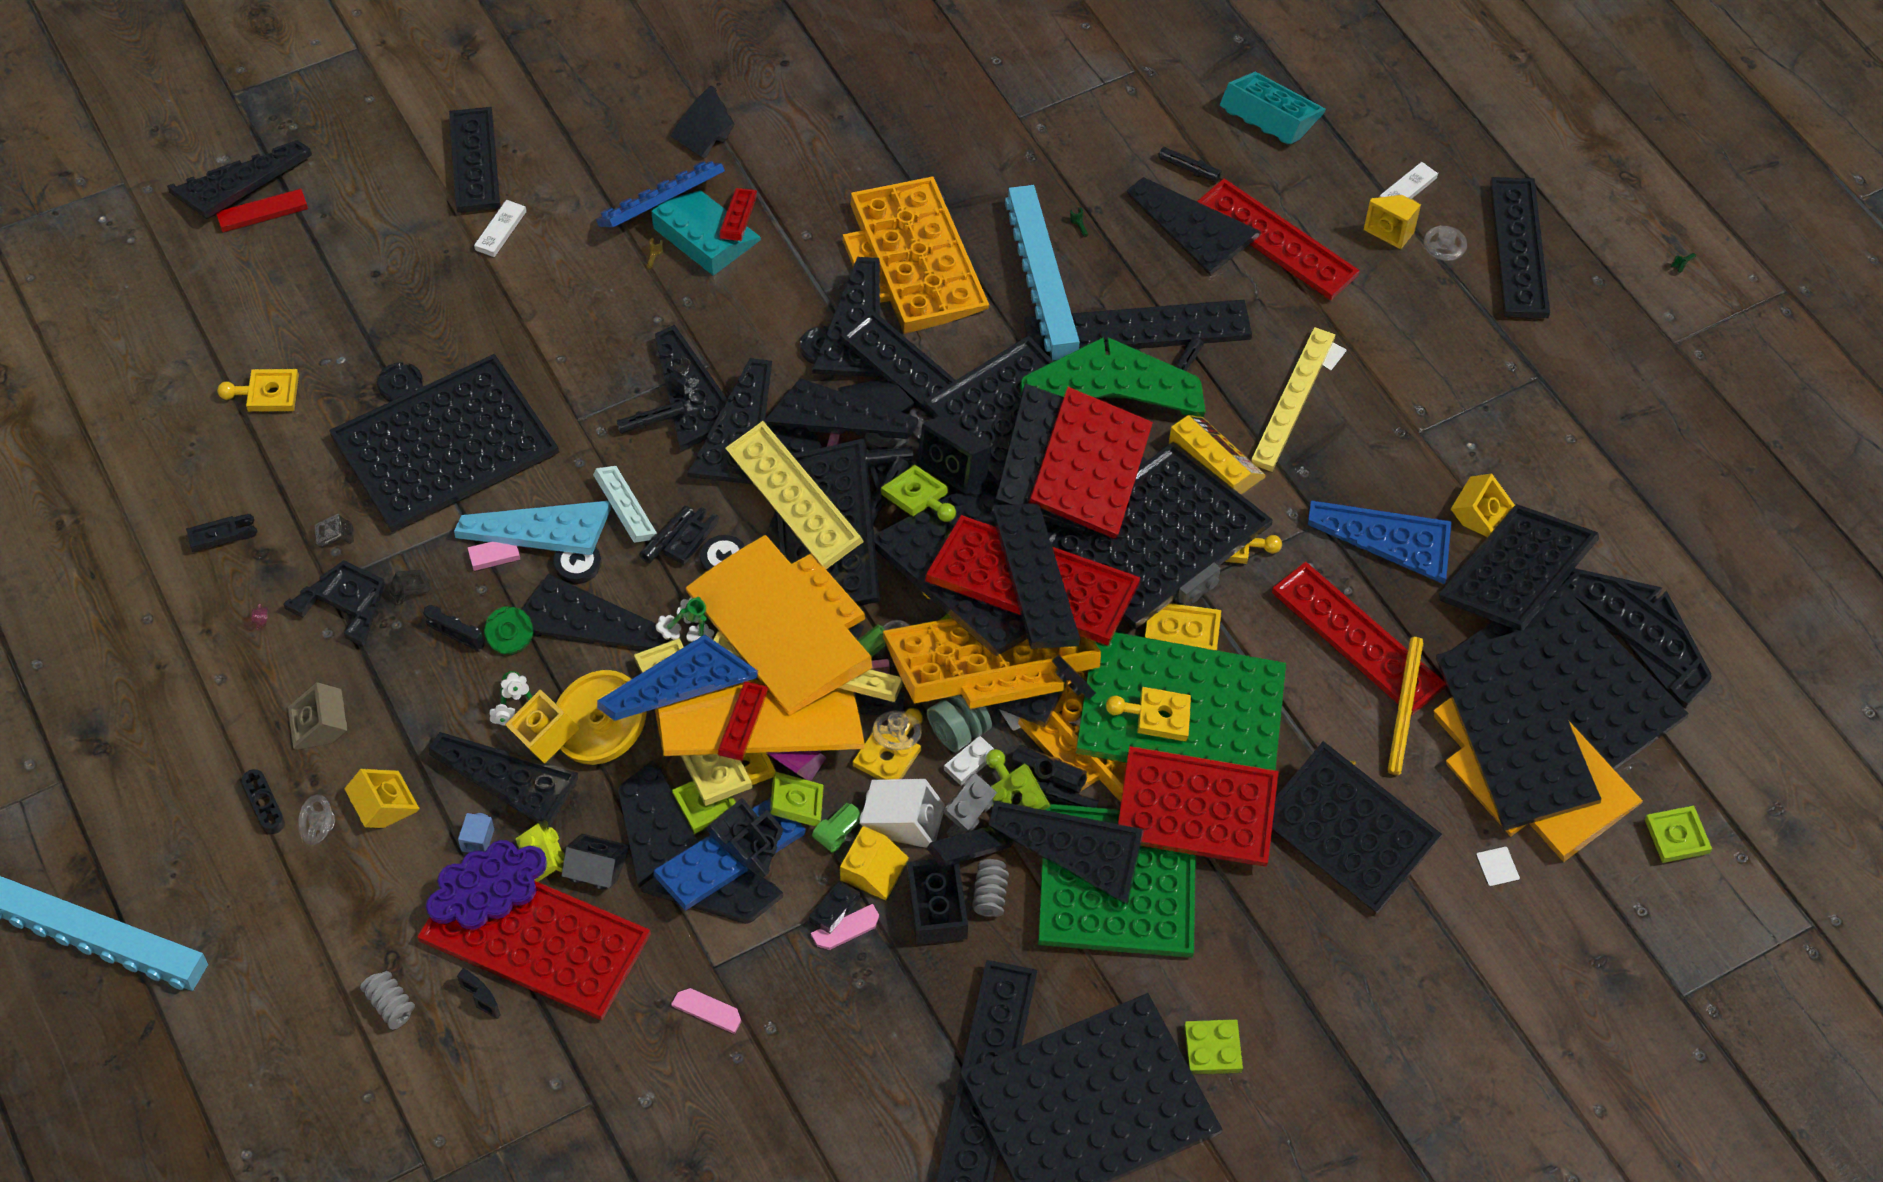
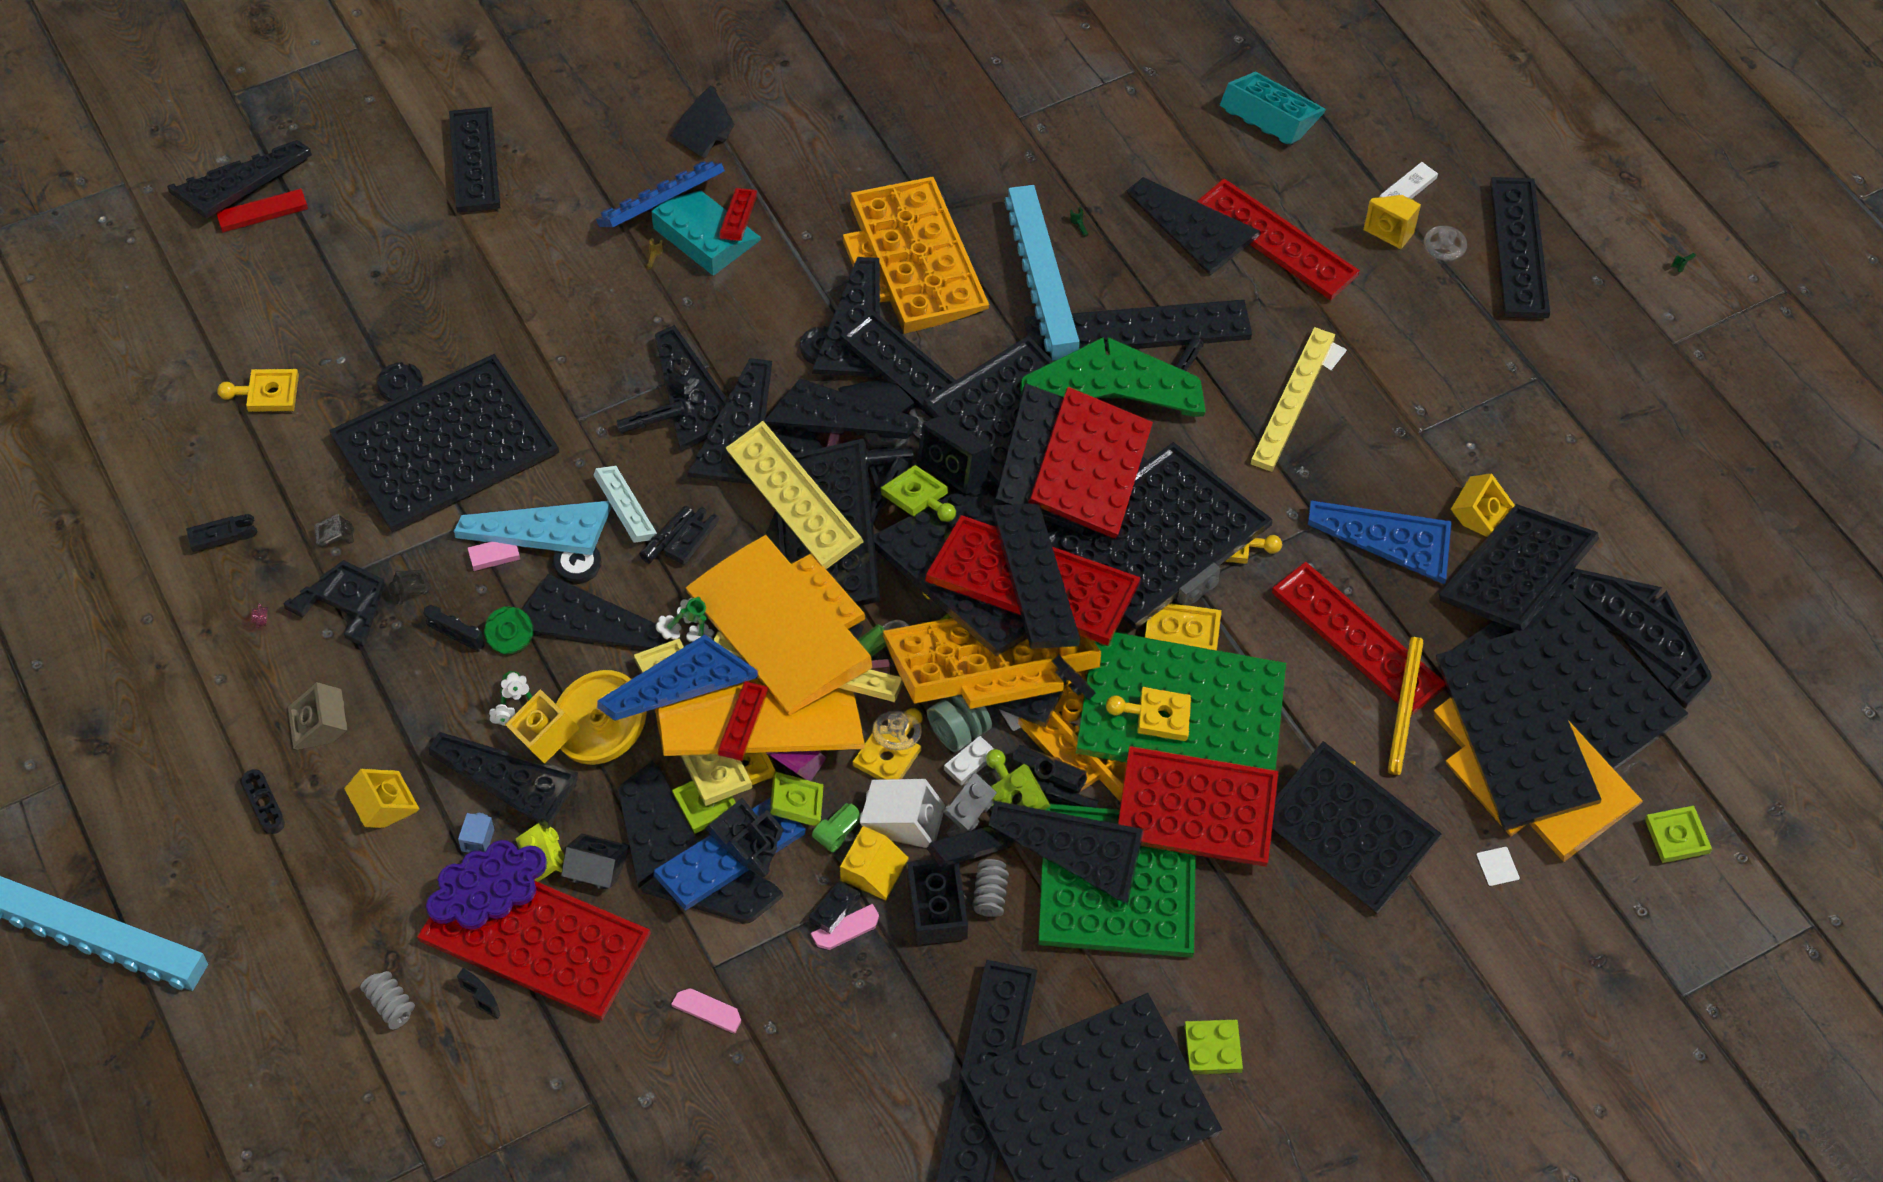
clear piece [298,795,335,845] -> none
white tile [474,200,526,257] -> none
tile [700,535,745,571] -> none
black plate [855,691,905,717] -> none
black pin [1158,146,1222,183] -> none
yellow slope [1169,415,1266,494] -> none

